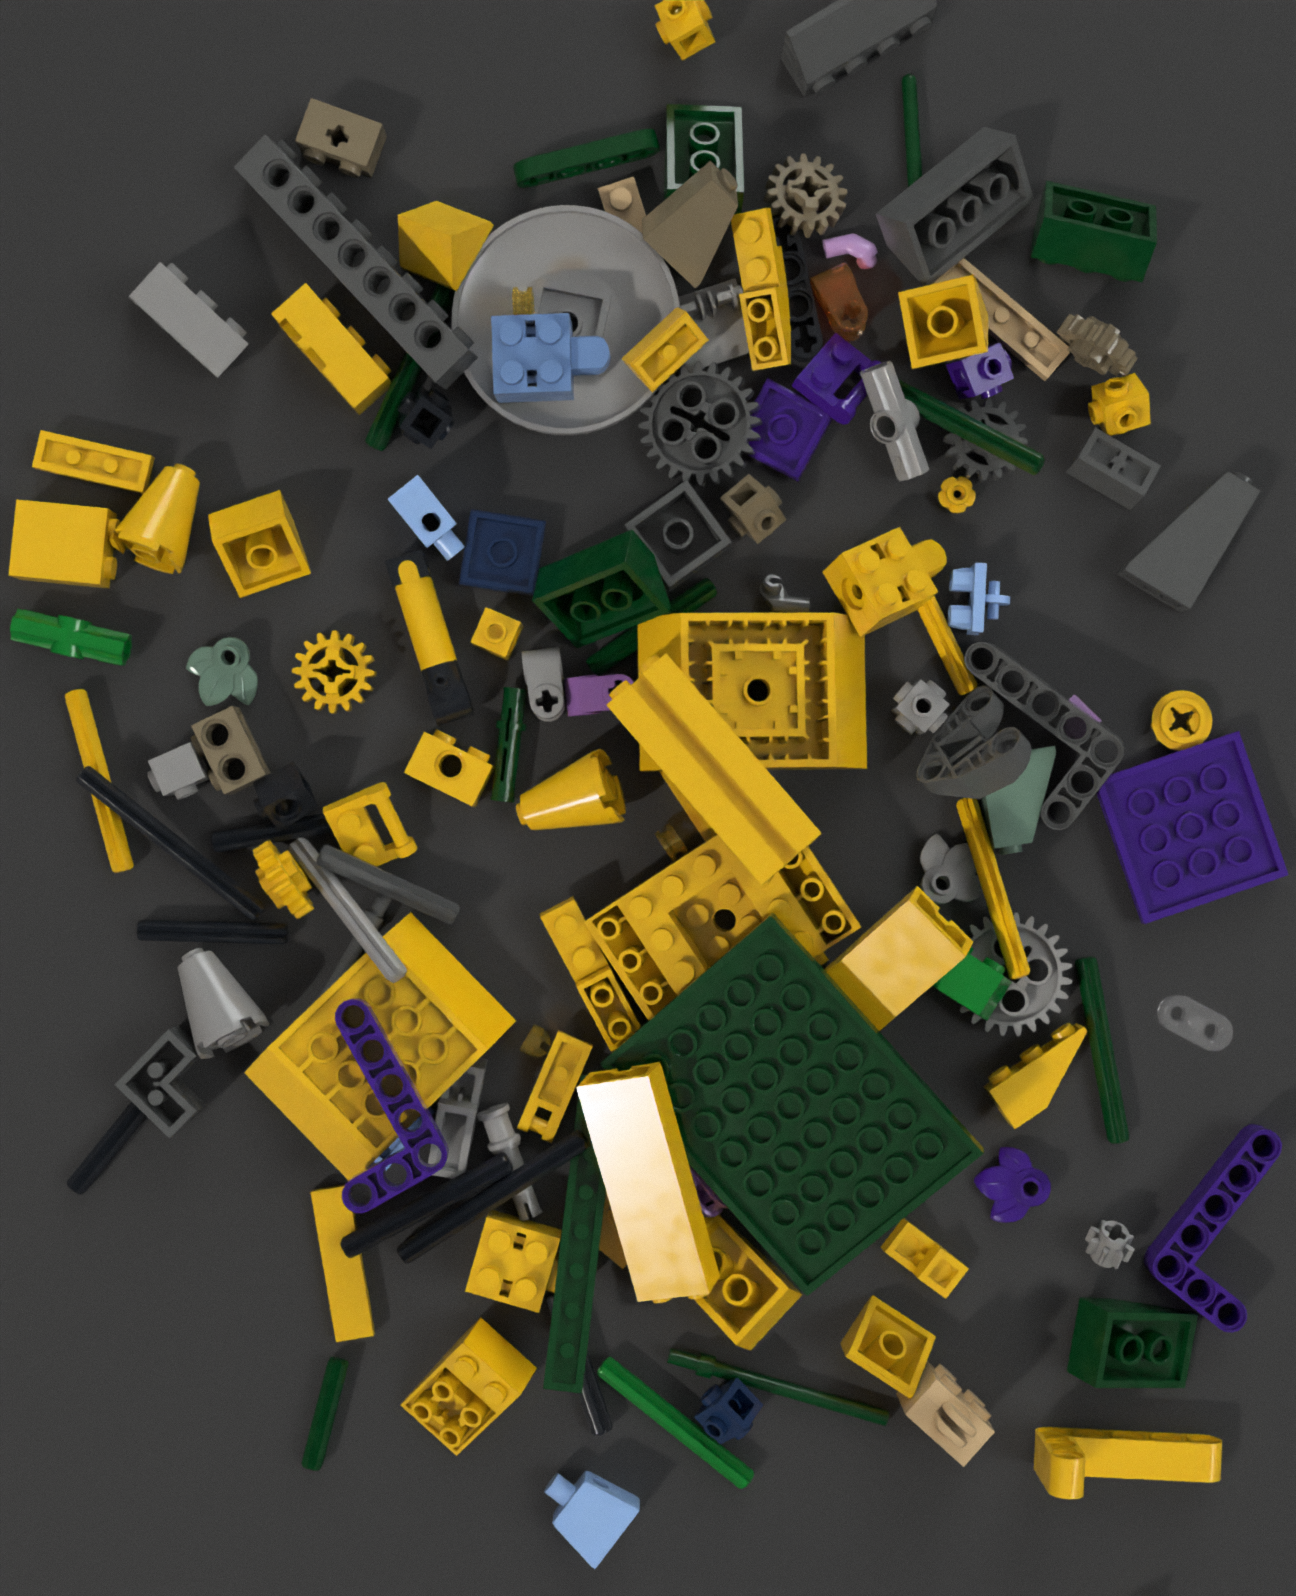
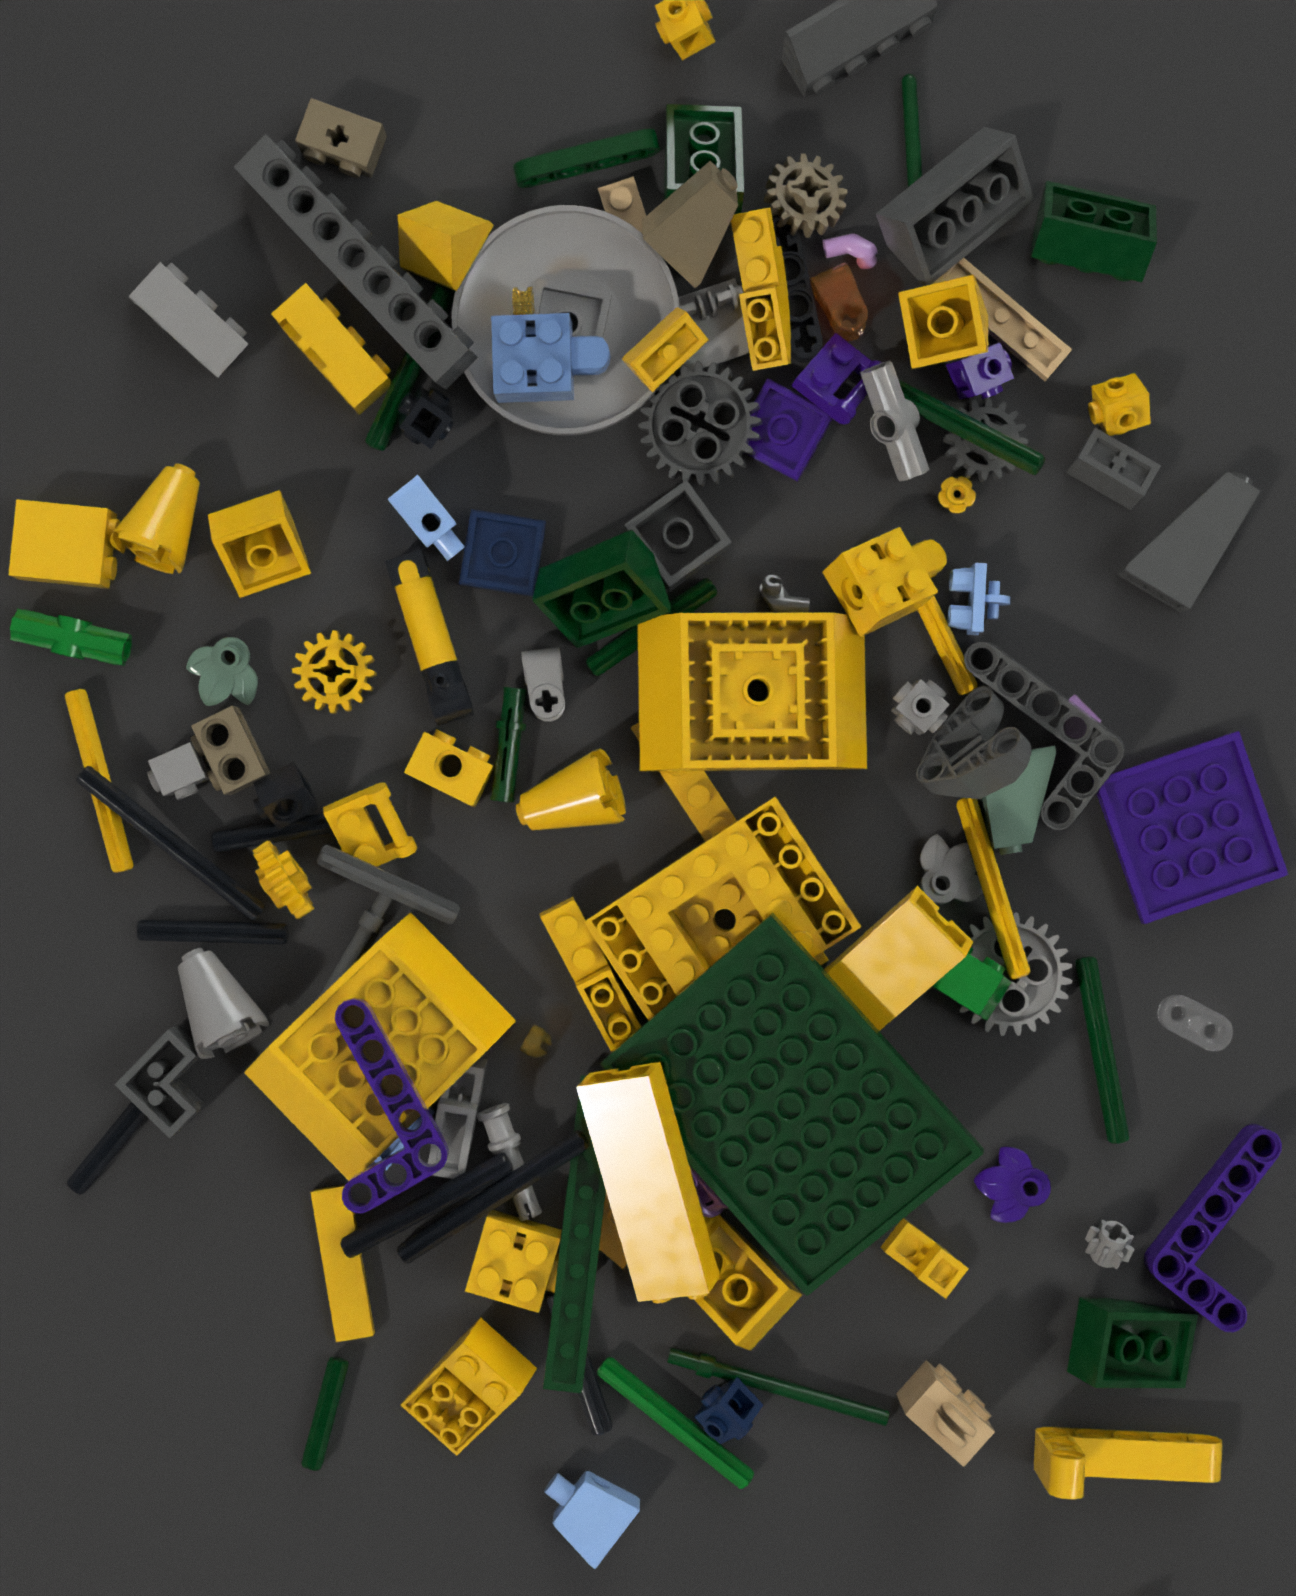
yellow plate [32,430,155,494] -> none
light grey axle [289,837,407,983] -> none
yellow brick [471,607,523,661] -> none
yellow plate [517,1030,593,1143] -> none
medium lavender piece [564,674,634,717] -> none
yellow brick [606,653,822,885] -> none
clear yellow bush [654,823,688,861] -> none
dark tan brick [720,474,787,544] -> none
yellow slope [840,1295,936,1399] -> none
yellow slope [983,1023,1087,1129] -> none
dark tan gear [1057,314,1138,377] -> none
yellow gear [1150,690,1212,751] -> none

